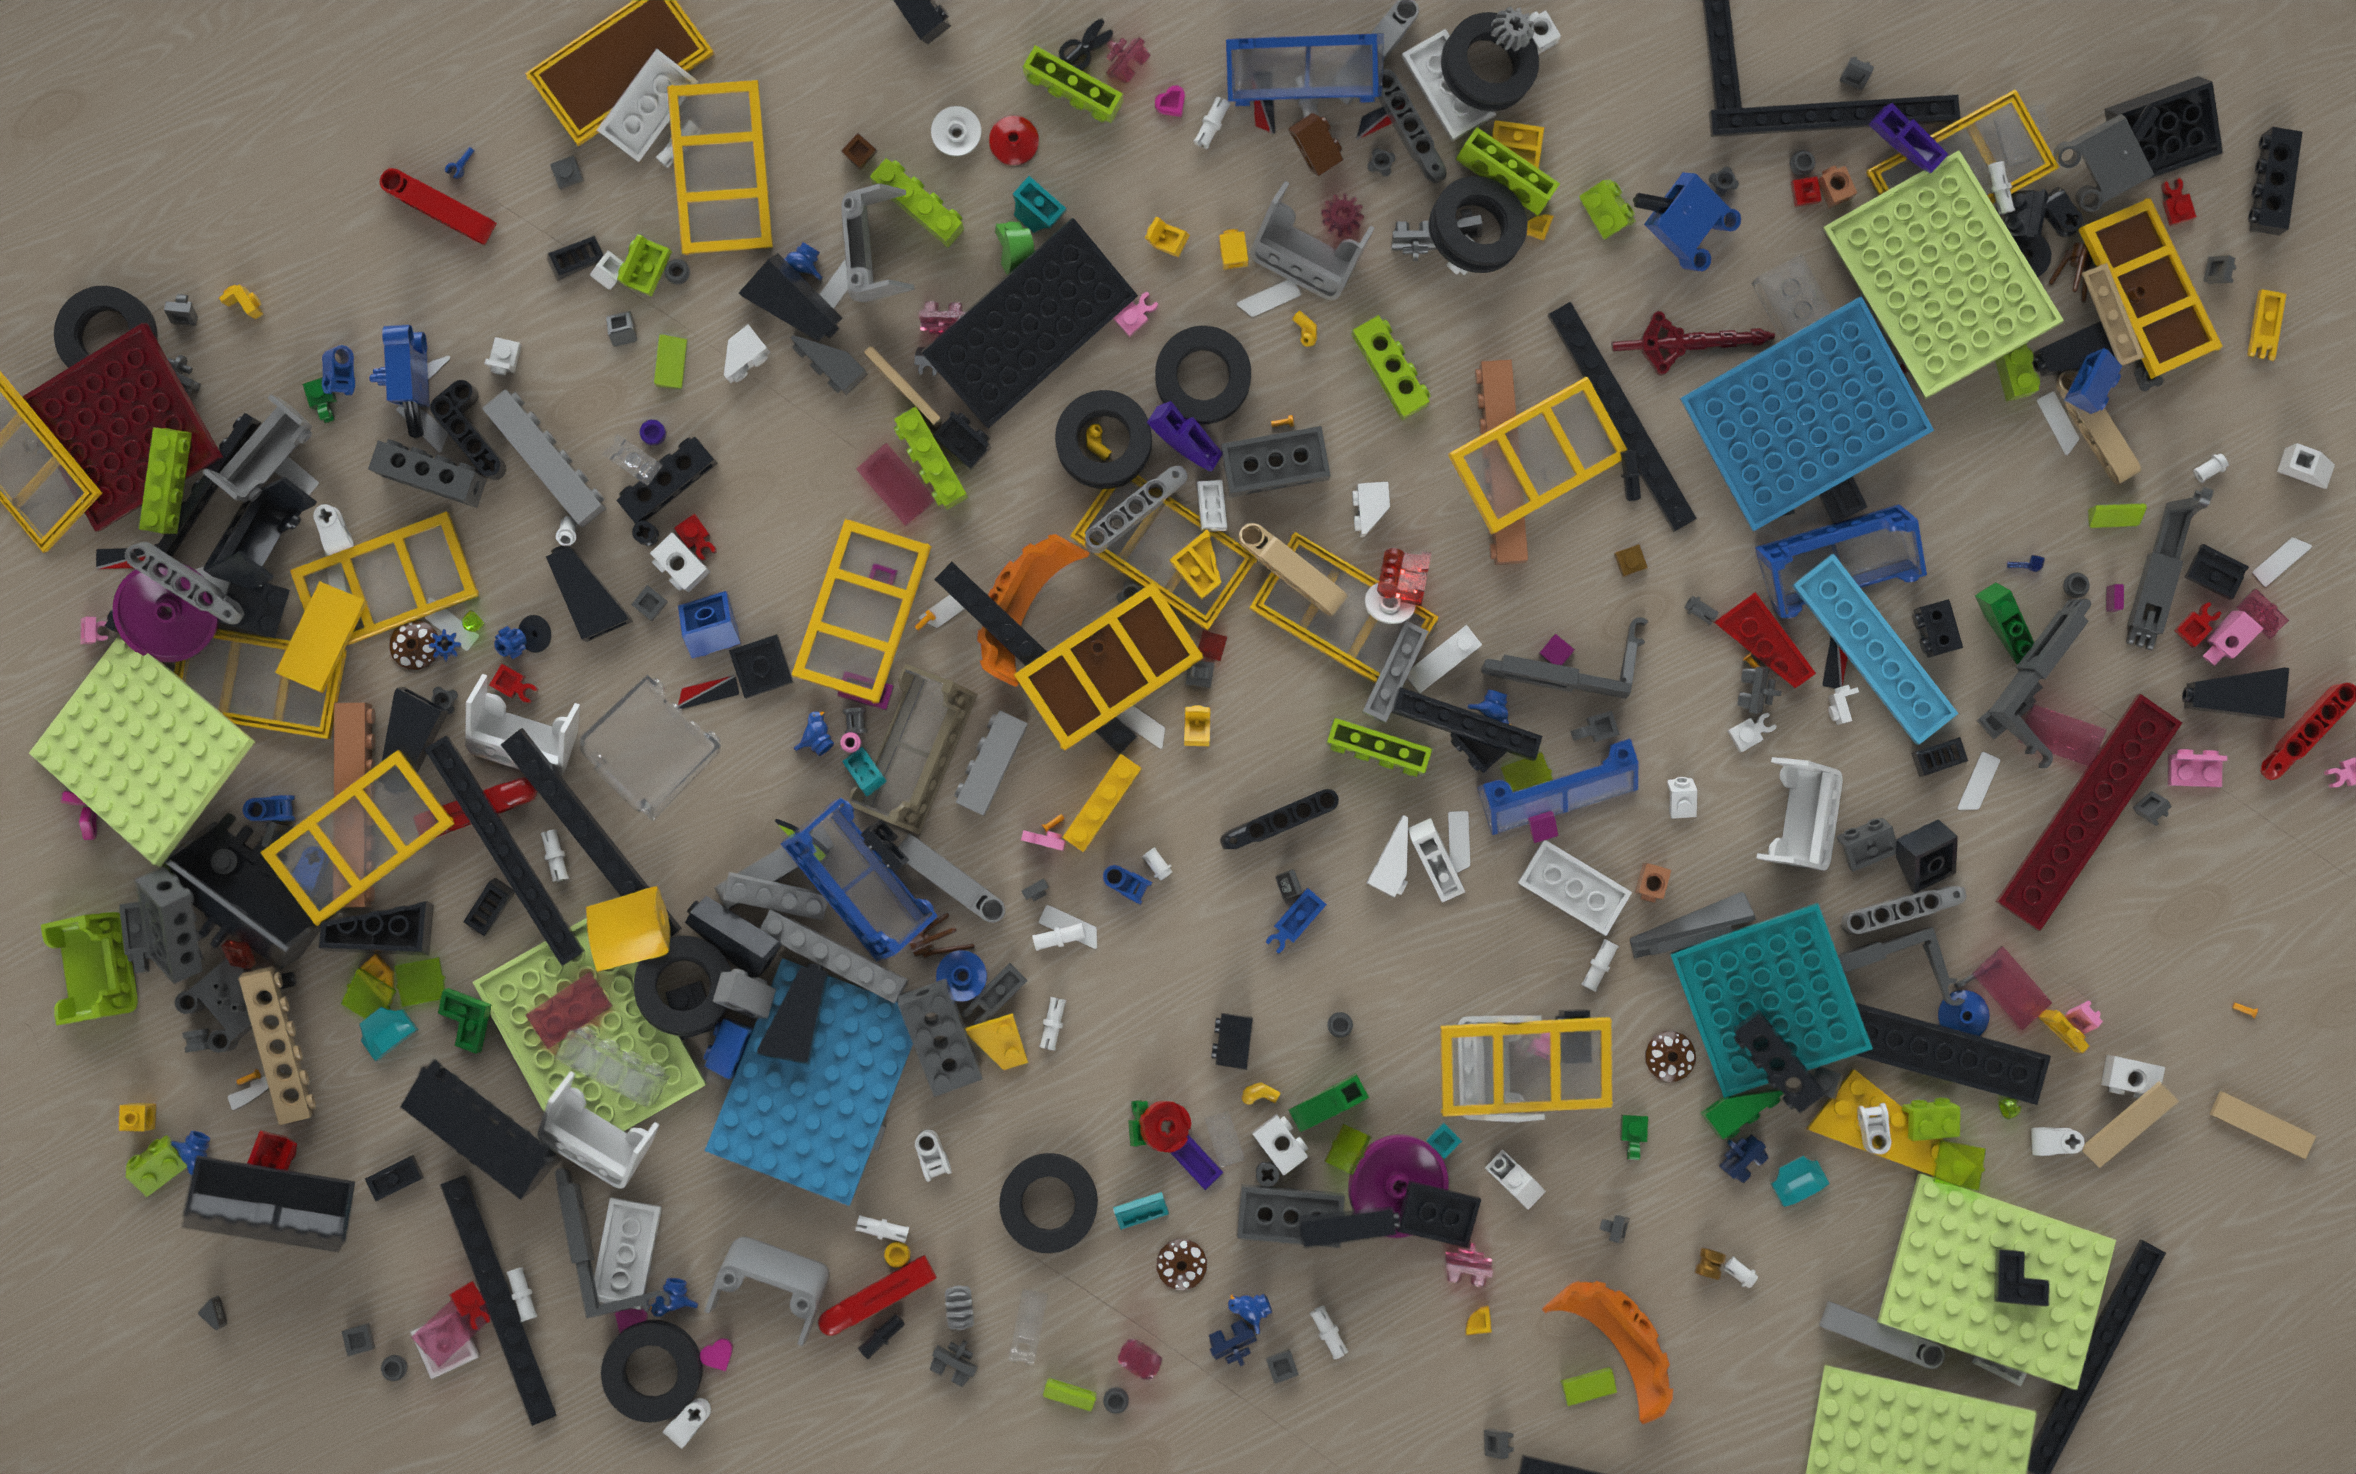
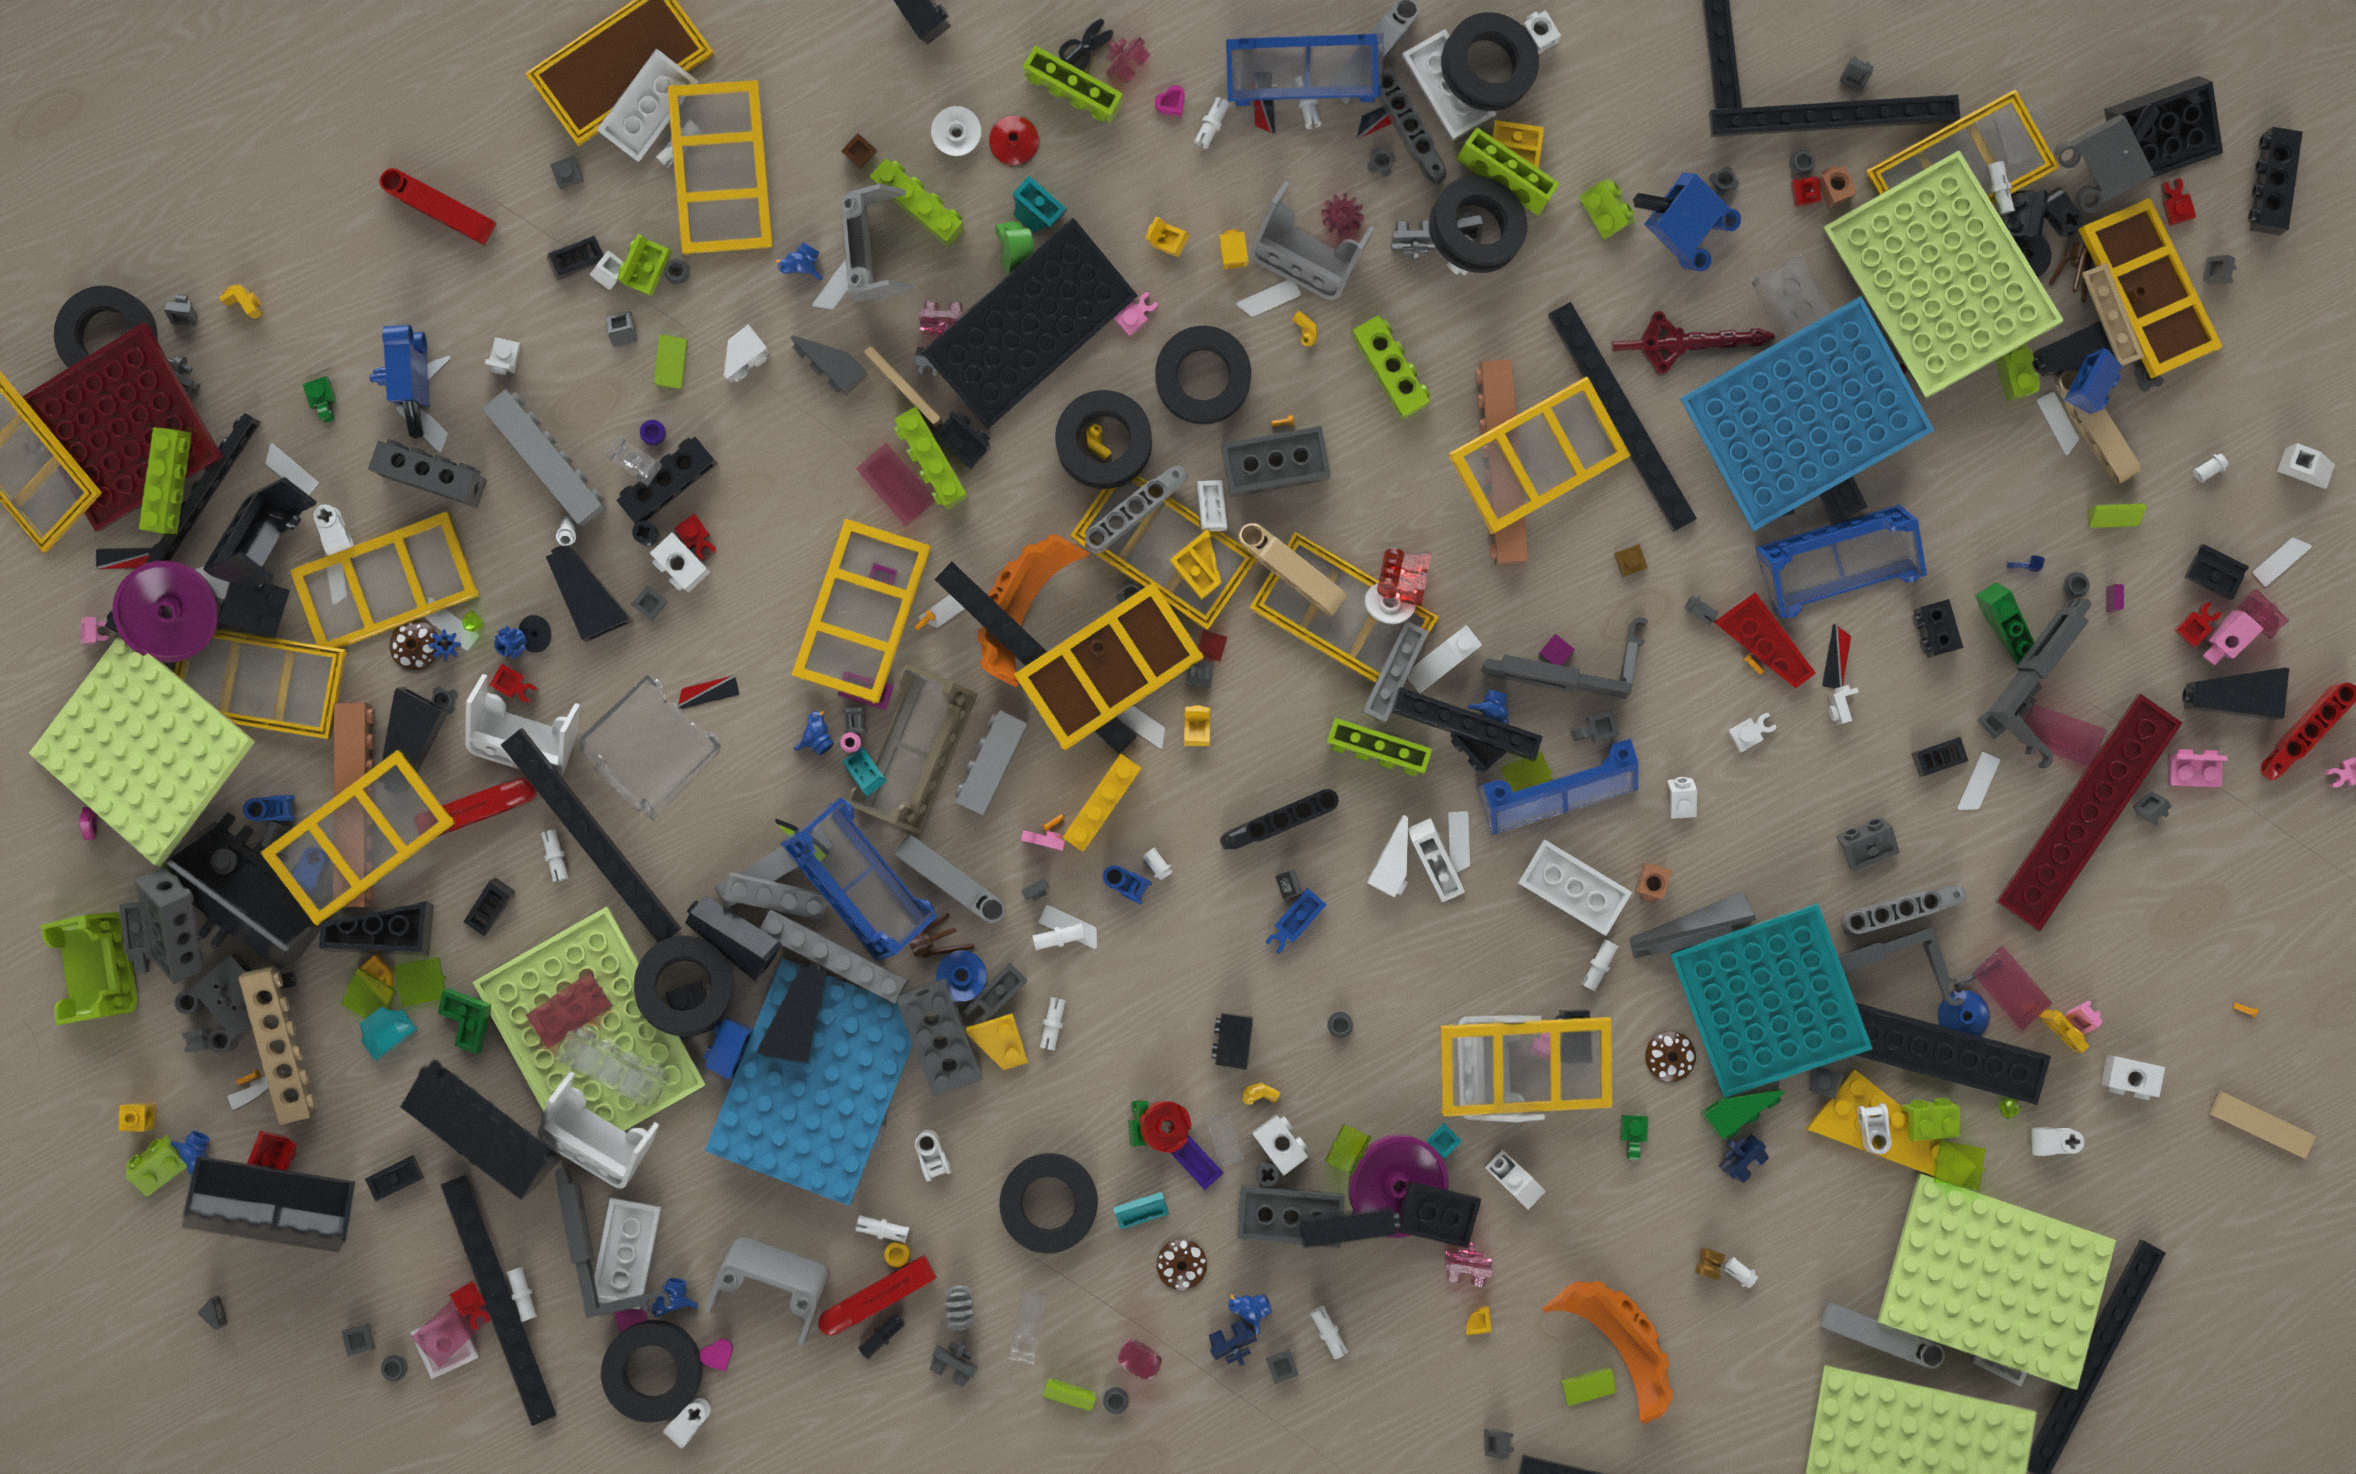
dark pink tile [60,791,87,806] -> none
light grey piece [125,542,244,625] -> none
light grey windscreen [203,395,312,503] -> none
clear red plate [221,940,256,969] -> none
yellow tile [275,581,367,693] -> none
blue piece [322,345,355,396] -> none
black plate [424,735,585,966] -> none
black beam [430,380,506,480] -> none
blue hand [445,147,474,179] -> none
yellow piece [586,886,670,972] -> none
blue slope [678,591,741,659] -> none
light grey brick [713,969,776,1018] -> none
black plate [729,634,794,699] -> none
black slope [739,253,843,342] -> none
black plate [860,819,909,871] -> none
dark purple slope [1147,401,1222,471] -> none
reddish brown brick [1288,113,1344,176] -> none
green slope [1288,1073,1369,1133] -> none
white slope [1352,482,1390,537] -> none
light grey gear [1491,6,1535,52] -> none
yellow tile [1527,214,1554,241] -> none
magenta tile [1528,811,1559,843] -> none
dark grey tile [1599,1215,1630,1243] -> none
black axle [1620,450,1641,501] -> none
black brick [1733,1009,1825,1113] -> none
dark grey hips [1737,667,1782,714] -> none
white windscreen [1757,757,1843,871] -> none
teal slope [1771,1155,1830,1207] -> none
medium azure plate [1791,554,1959,745] -> none
dark purple slope [1868,103,1949,173] -> none
black slope [1896,819,1958,894] -> none
black plate [1994,1249,2050,1307] -> none
tan tile [2082,1081,2179,1168] -> none
dark grey hinge [2126,487,2213,651] -> none
yellow hinge [2247,289,2287,361] -> none

